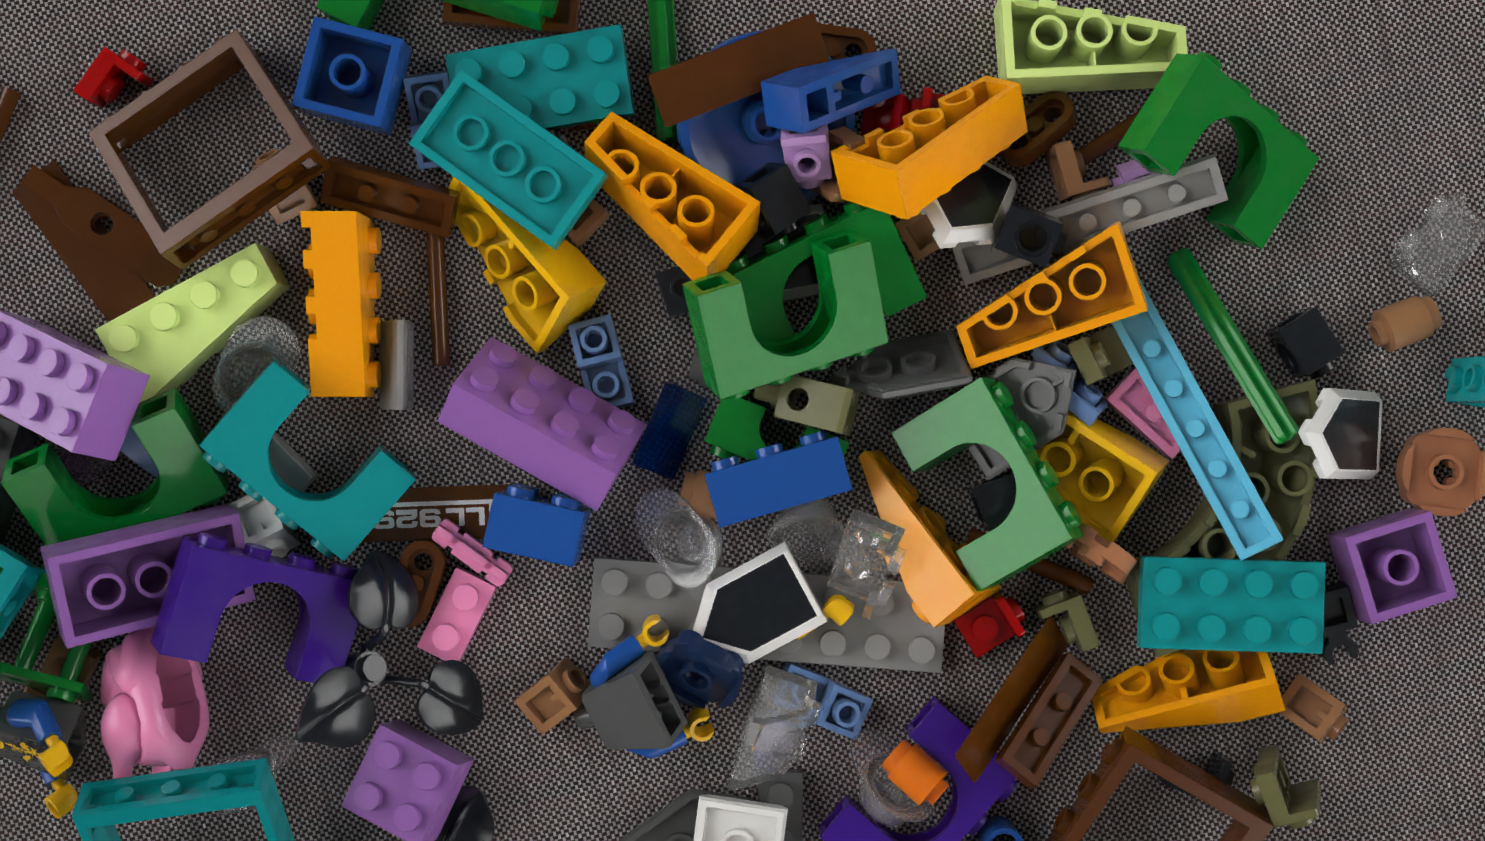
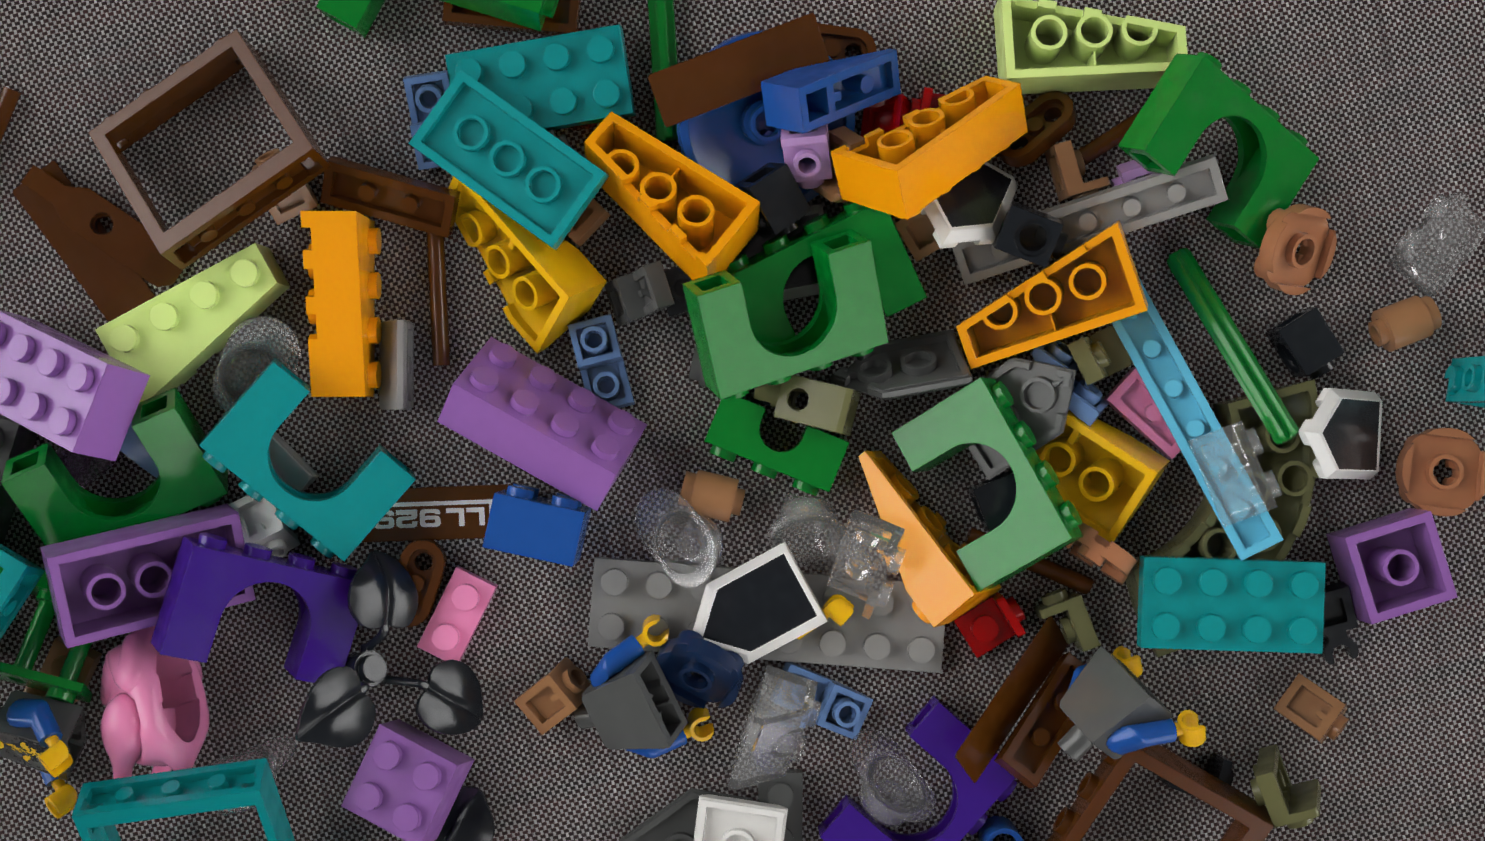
red bracket [73,46,154,108] -> none
blue brick [292,16,413,136] -> none
bright pink axle [431,519,513,587] -> none
clear blue slope [632,381,707,480] -> none
blue brick [704,430,853,528] -> none
orange brick [881,739,950,806] -> none
light orange wedge [1092,649,1285,733] -> none
none -> dark grey slope [605,260,675,327]
none -> dark grey torso [1057,646,1206,762]
none -> clear bracket [1188,421,1282,527]
none -> nougat plate [1254,204,1337,295]

